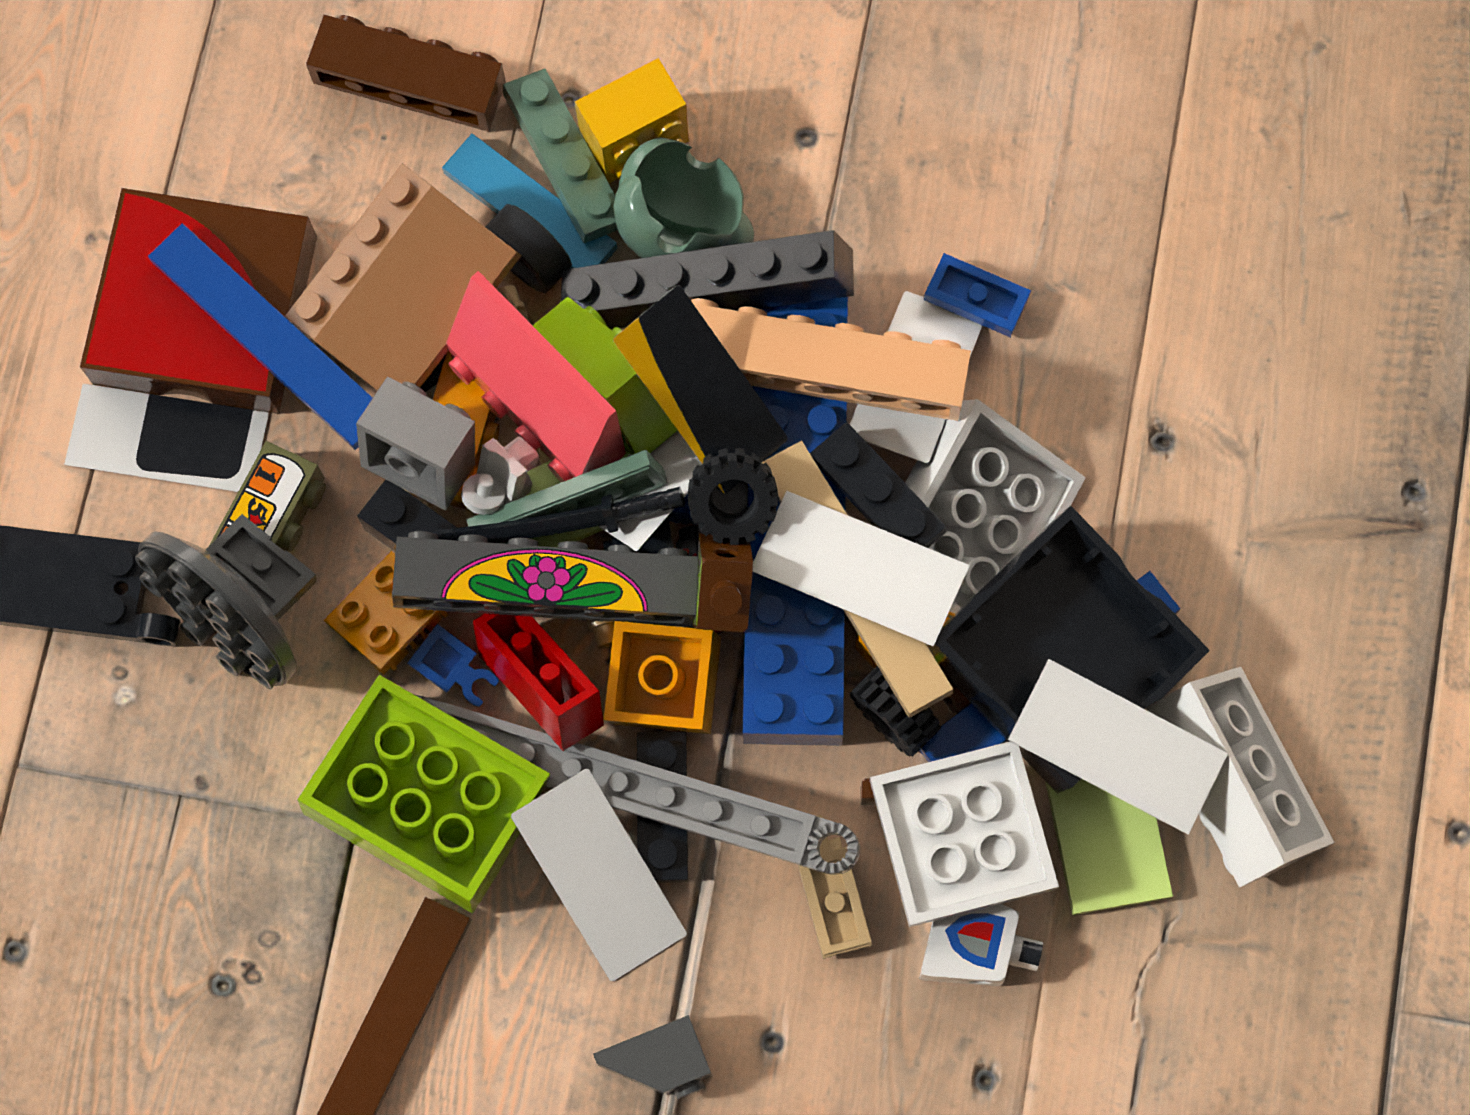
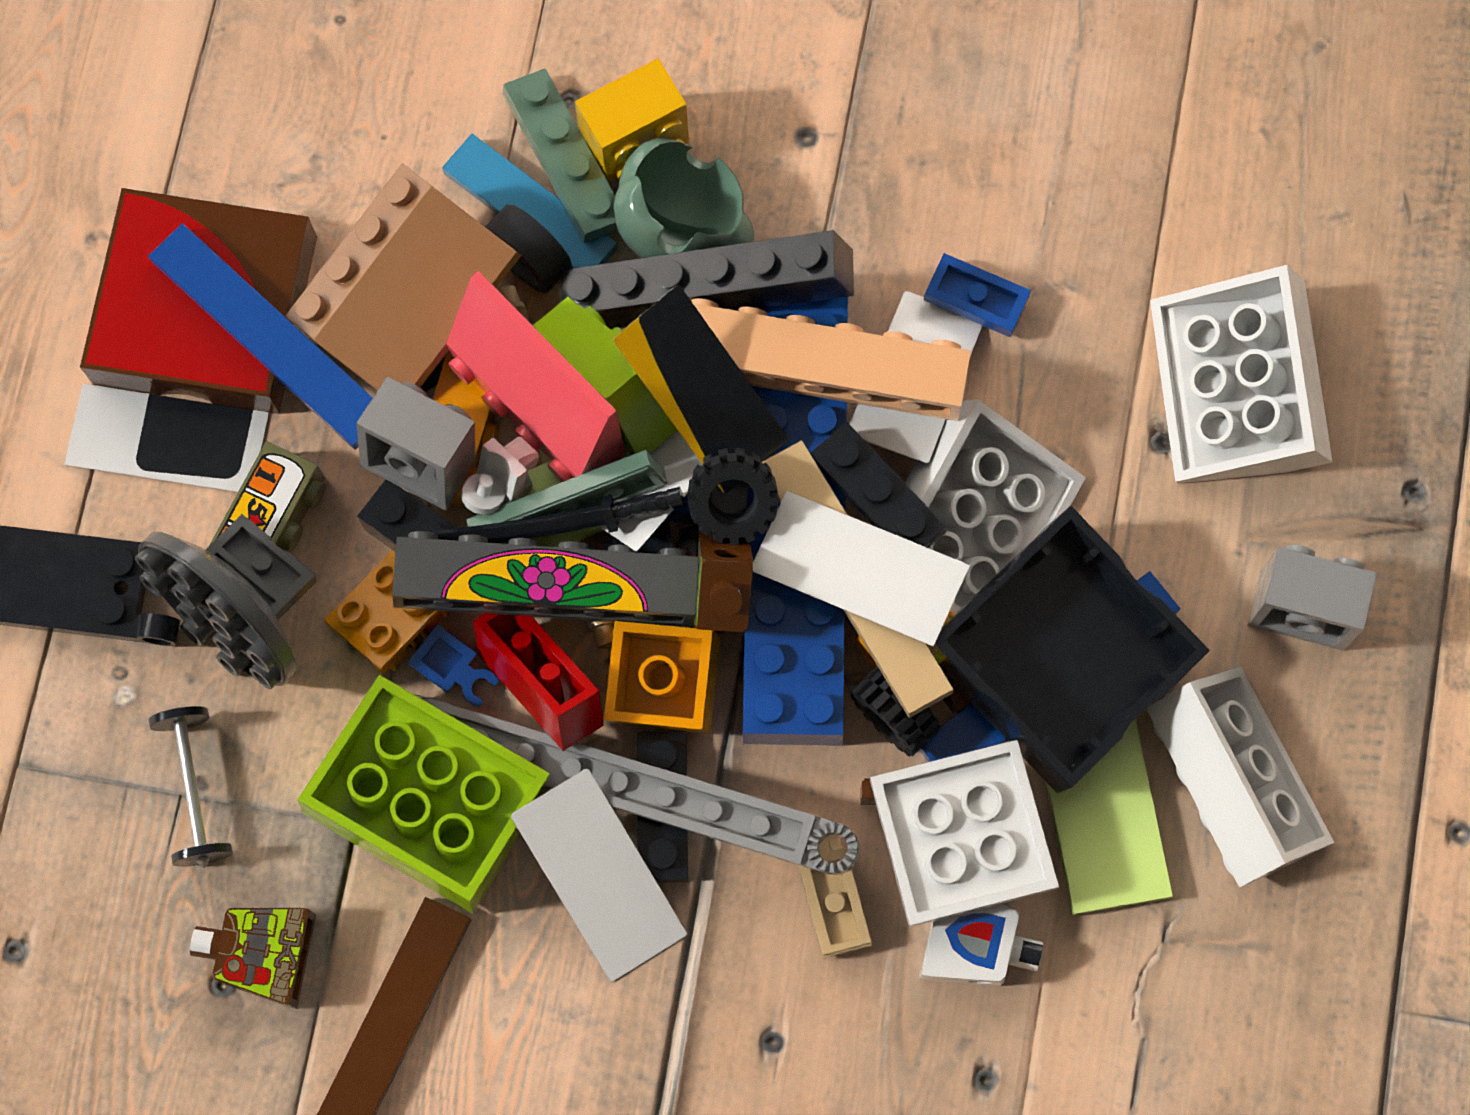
reddish brown brick [306,15,506,132] -> none
dark grey slope [593,1015,712,1100] -> none
white sticker [1008,659,1228,835] -> none
none -> axle [148,706,233,868]
none -> torso [190,908,316,1009]
none -> white slope [1150,265,1333,484]
none -> light grey brick [1248,545,1377,651]

